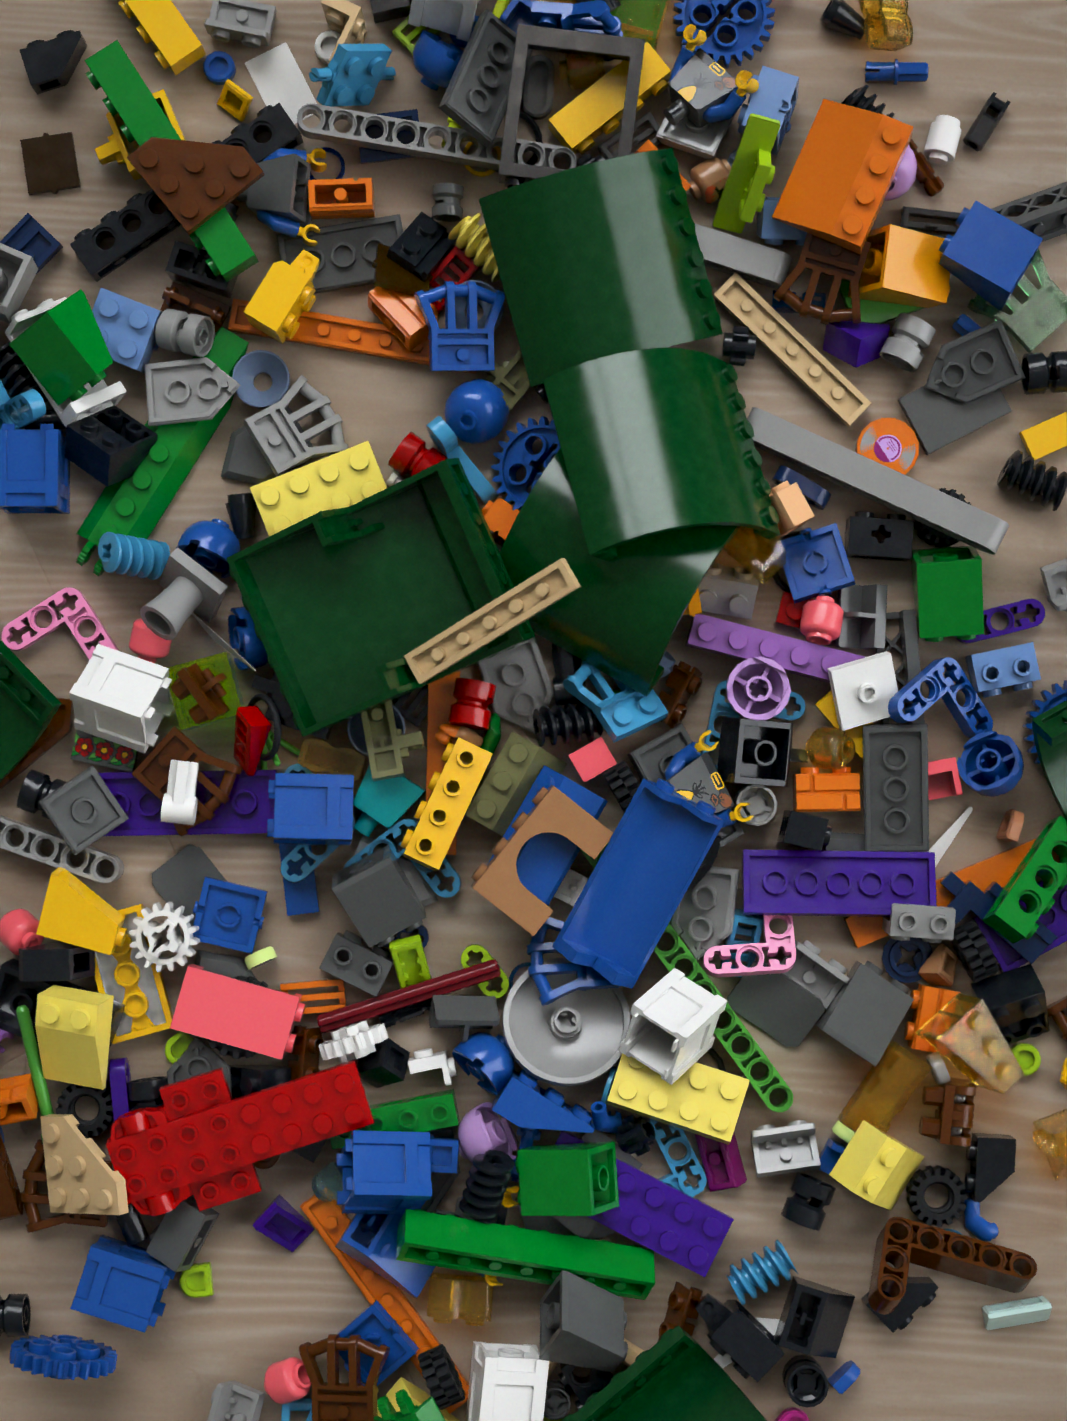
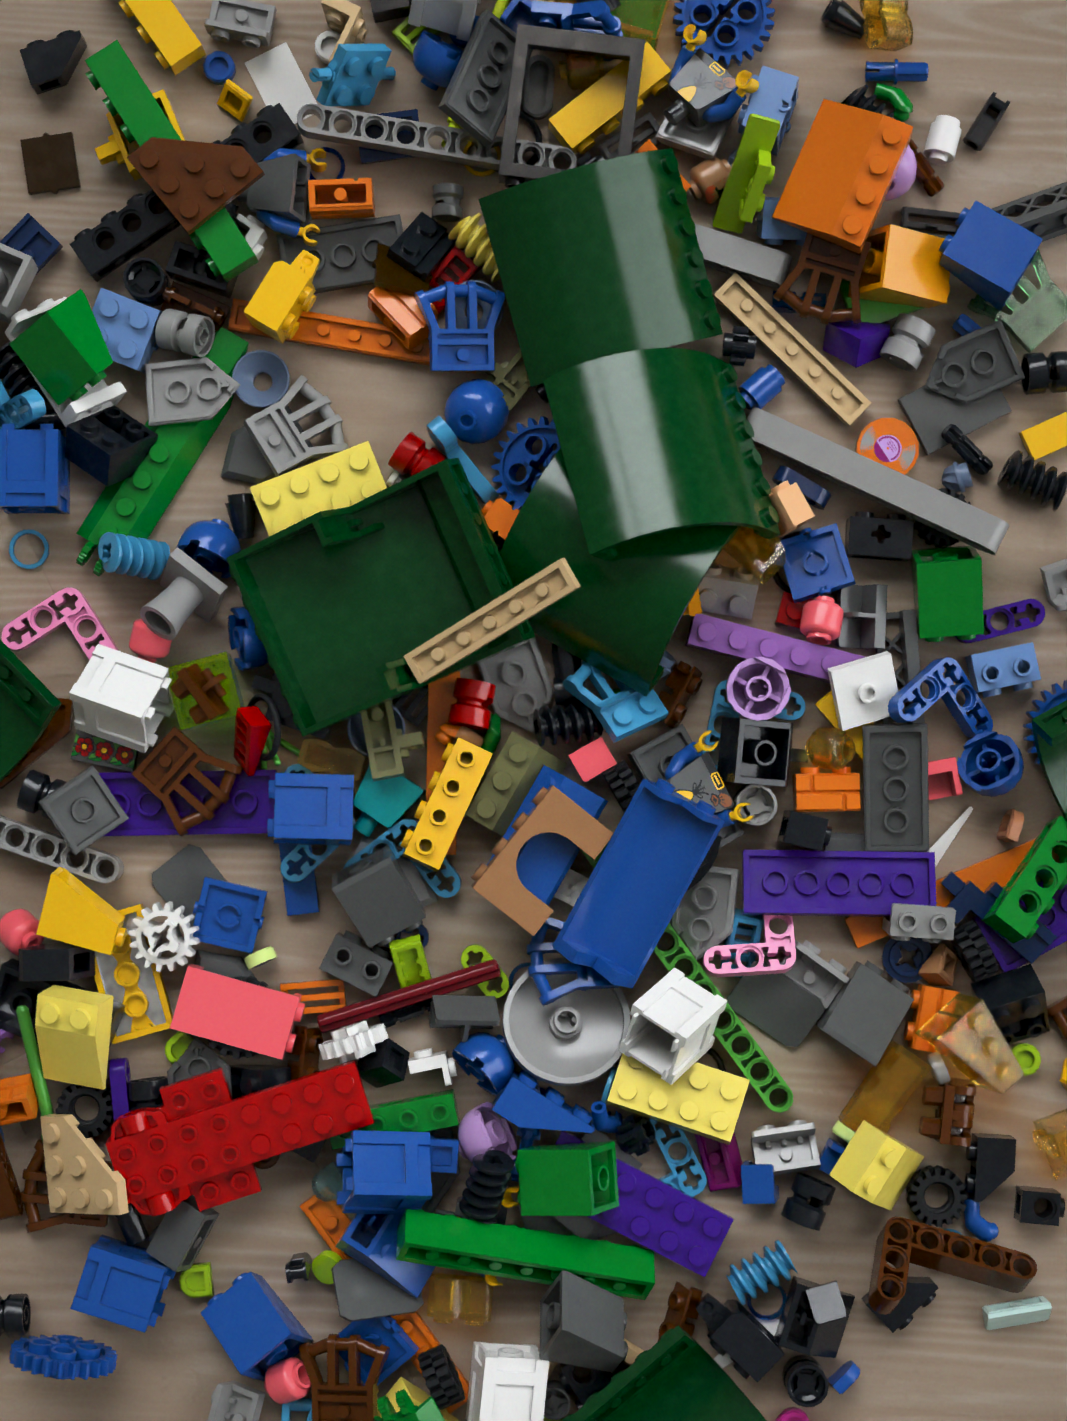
white piece [161,760,199,826] -> none
white sticker [192,613,256,672] -> none
dark purple slope [253,1194,314,1252] -> none
none -> dark azure piece [9,529,49,569]
none -> black wheel [123,257,171,307]
none -> blue slope [200,1271,314,1381]
none -> white bracket [235,213,268,260]
none -> black bar [285,1252,312,1283]
none -> lime tile [312,1250,343,1284]
none -> dark grey piece [331,1258,424,1322]
none -> blue brick [738,364,785,410]
none -> blue panel [741,1161,779,1204]
none -> clear blue piece [747,1281,787,1320]
none -> slope [805,1281,847,1325]
none -> green arm [873,82,913,122]
none -> black axle [941,424,993,475]
none -> sand blue plate [942,462,973,493]
none -> black brick [1014,1185,1065,1226]

